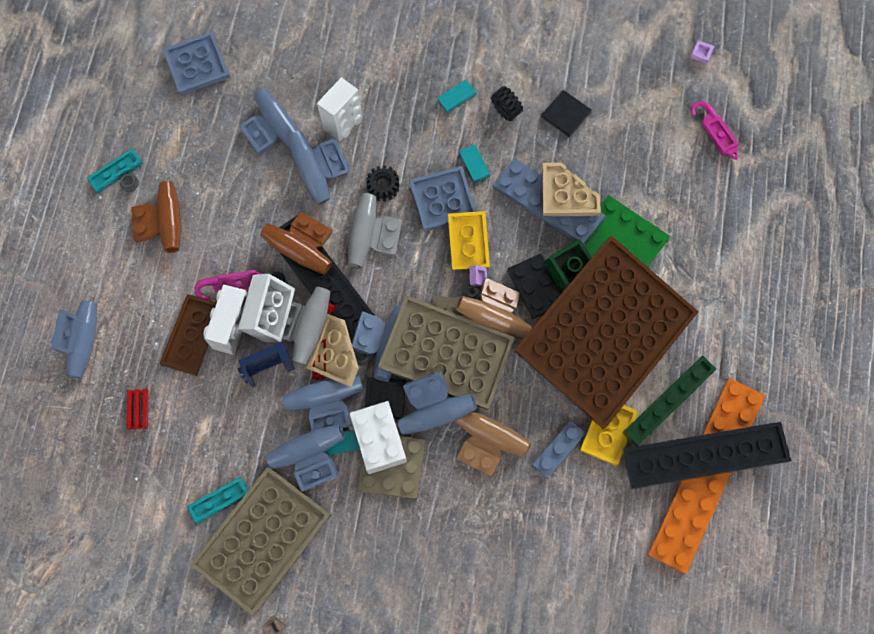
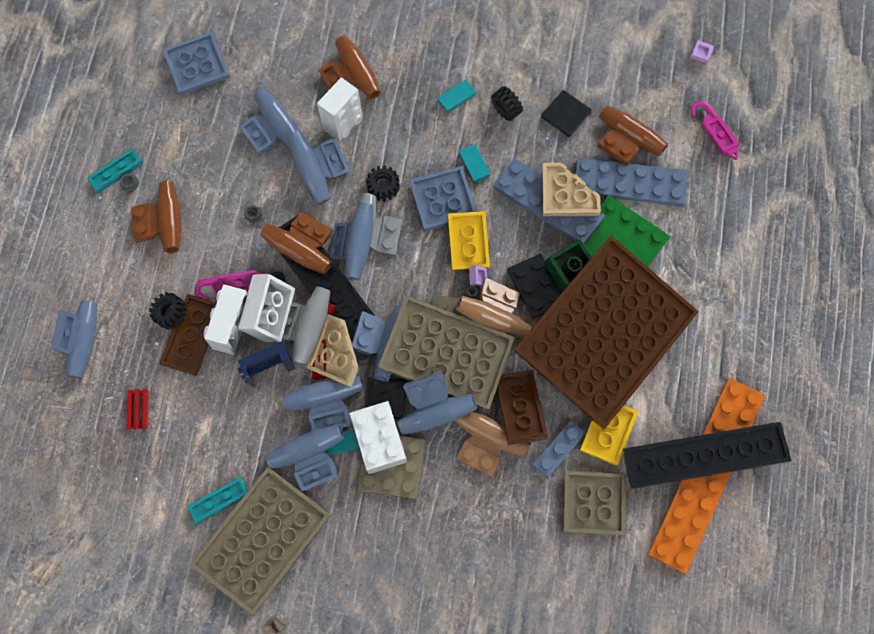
dark green plate [622,355,717,446] -> none
none -> black tyre [149,292,188,330]
none -> dark grey plate [244,205,263,223]
none -> dark orange plate [318,35,381,100]
none -> sand blue plate [329,202,373,280]
none -> reddish brown tile [496,370,548,445]
none -> dark tan plate [563,471,626,536]
none -> sand blue plate [575,158,687,207]
none -> dark orange plate [597,105,668,166]

